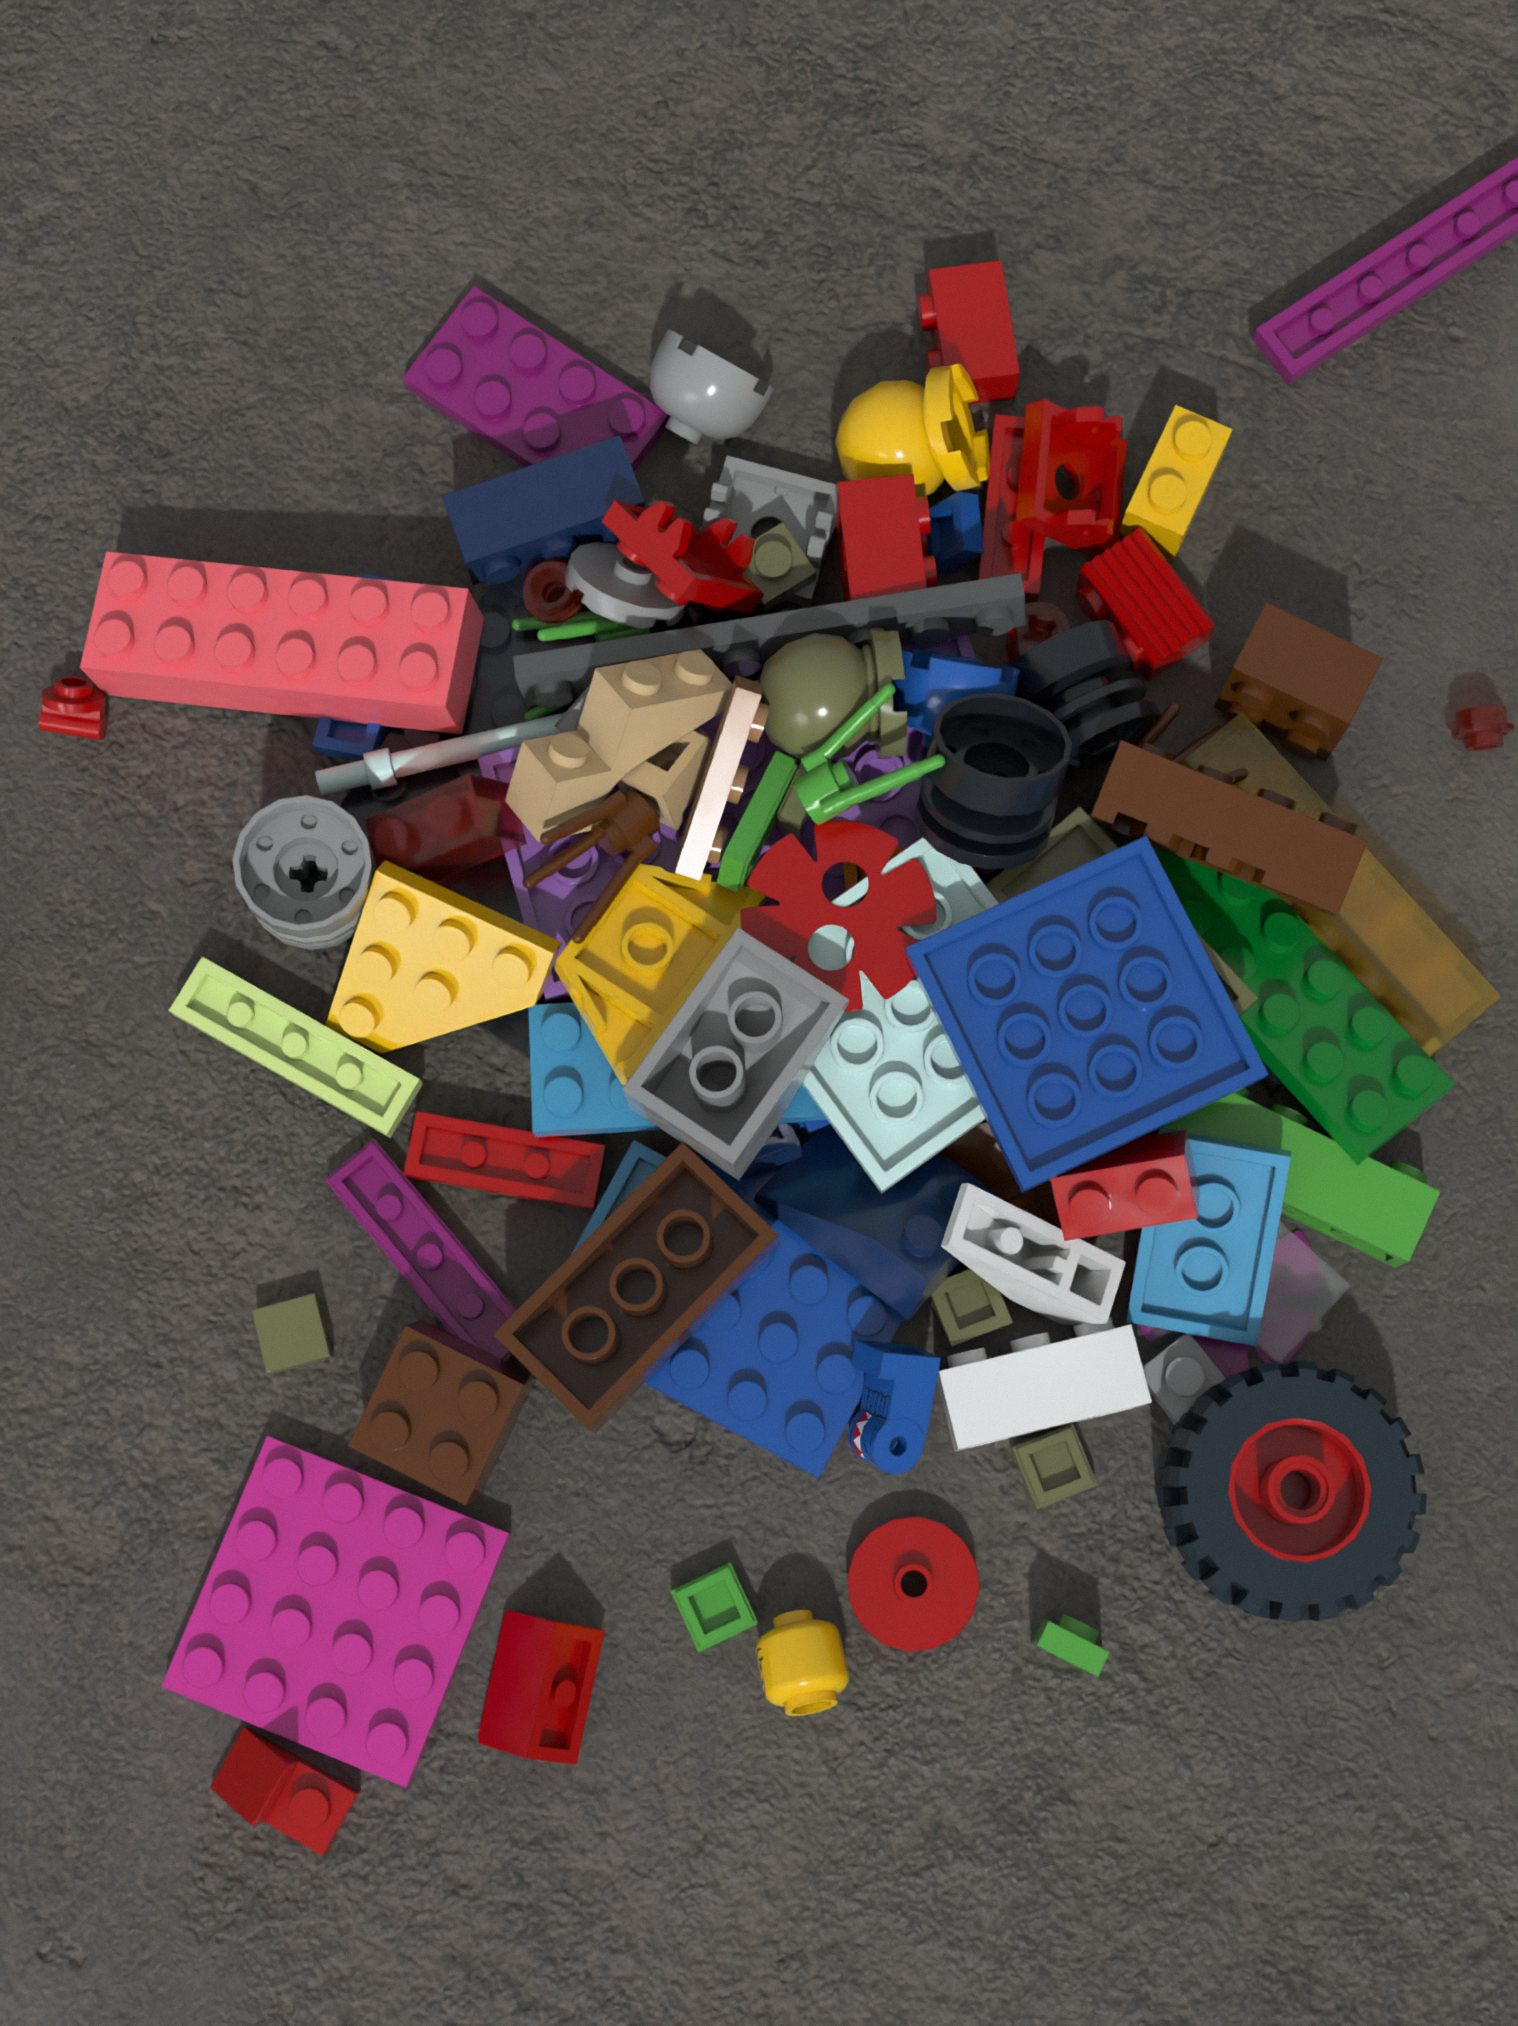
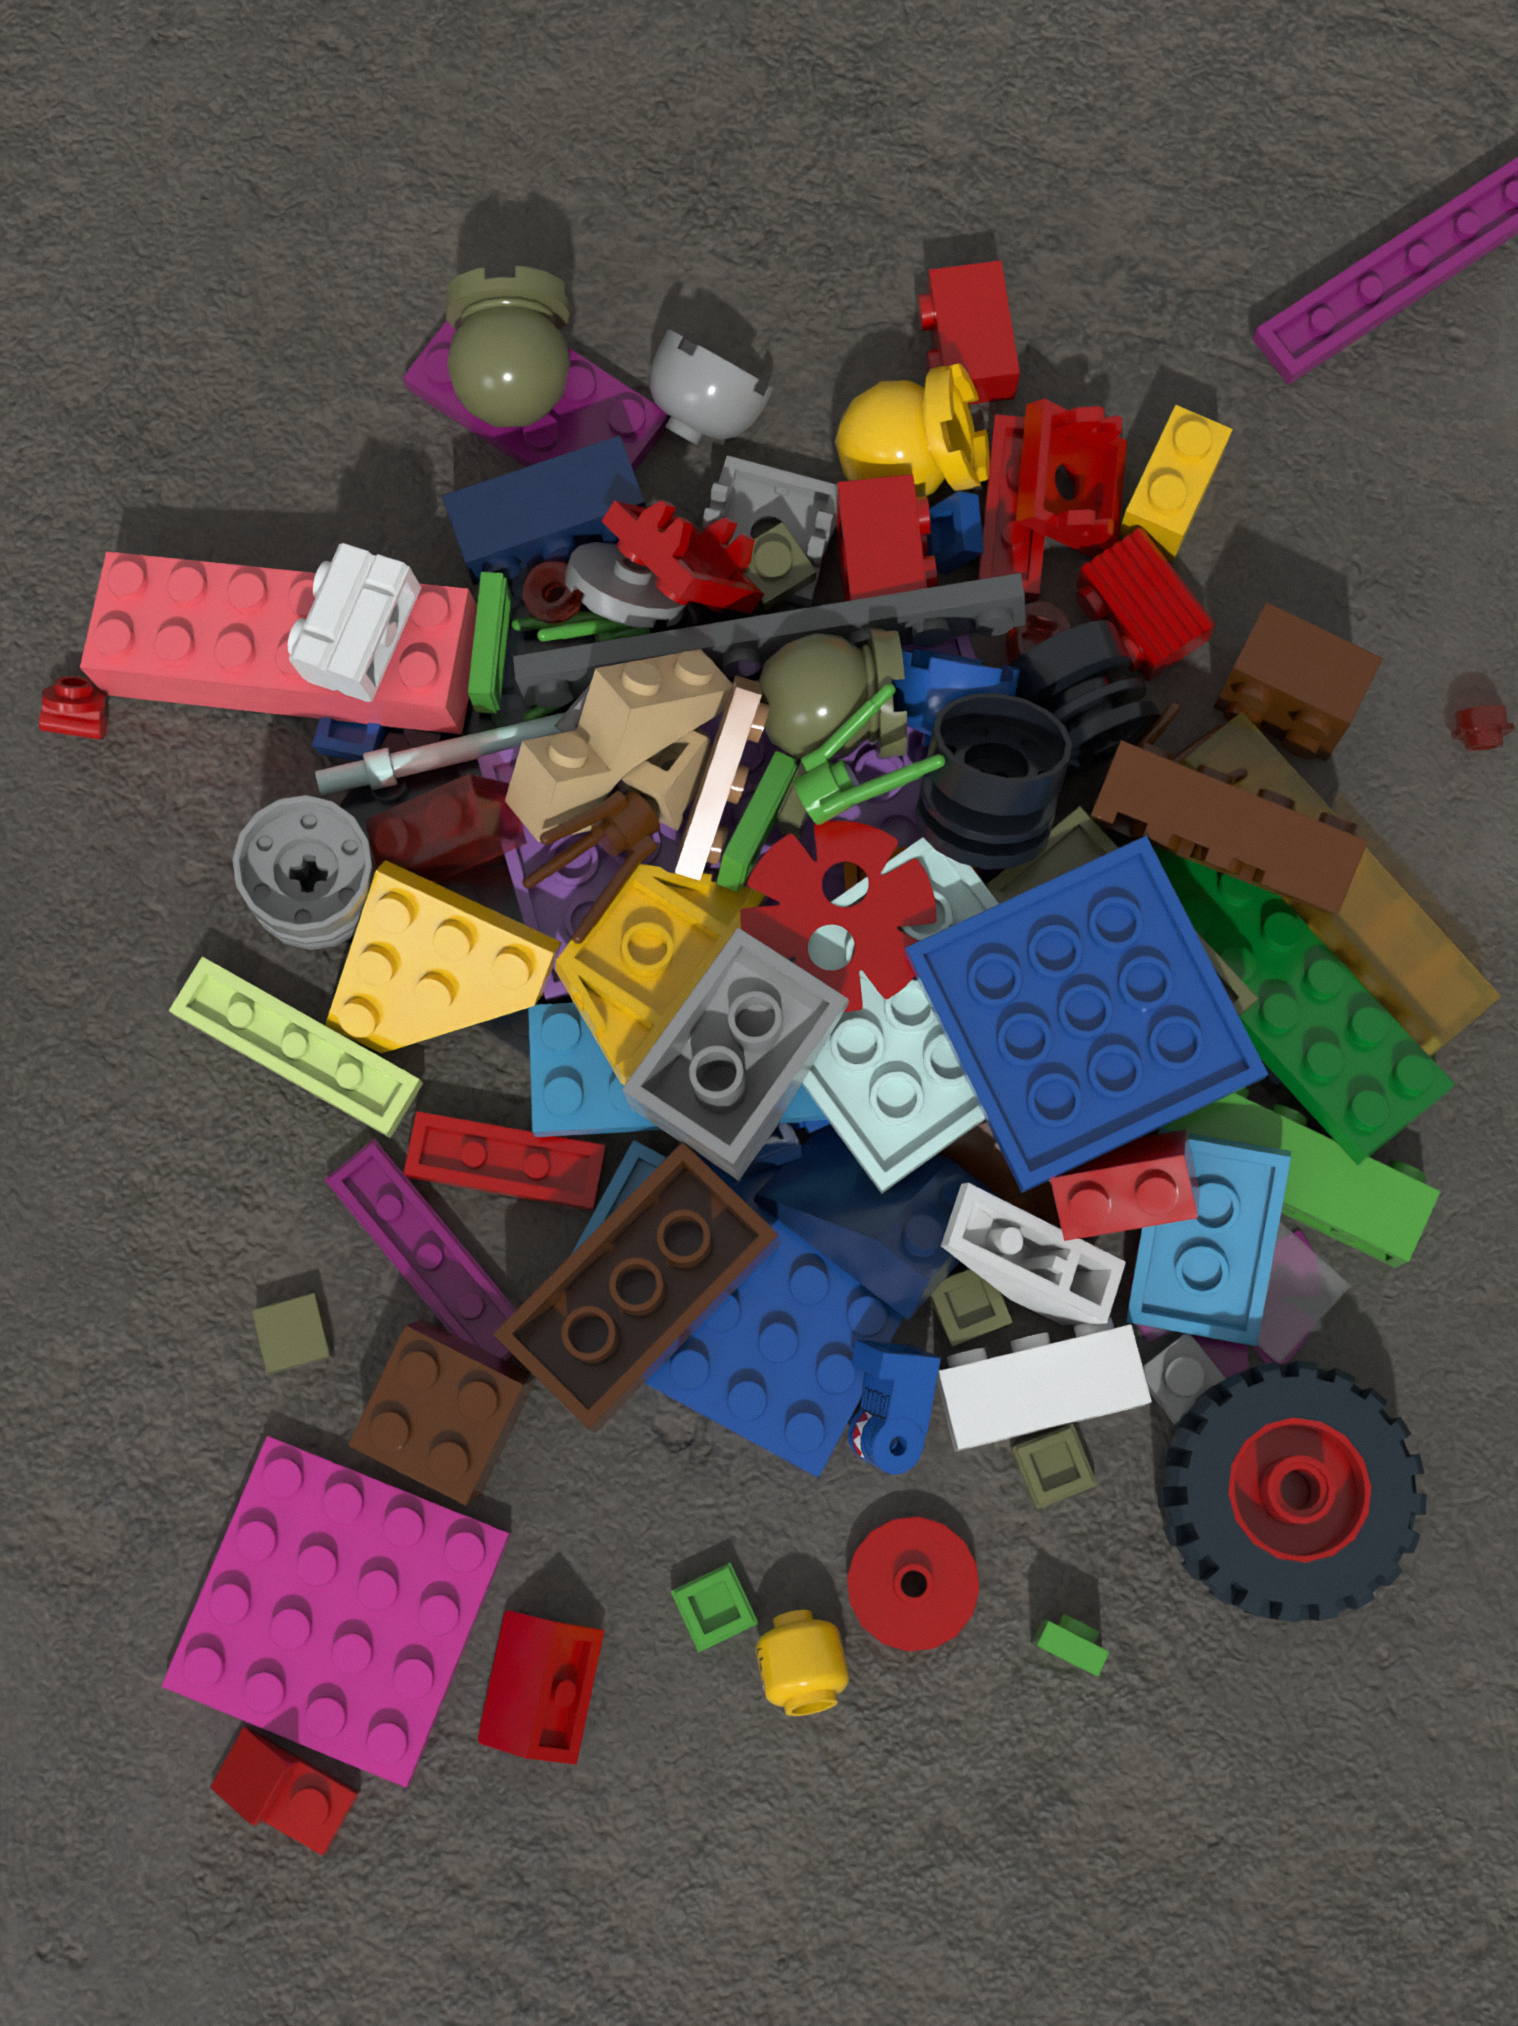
none -> white brick [288,543,422,703]
none -> olive tile [446,266,571,427]
none -> bright green tile [468,572,512,714]

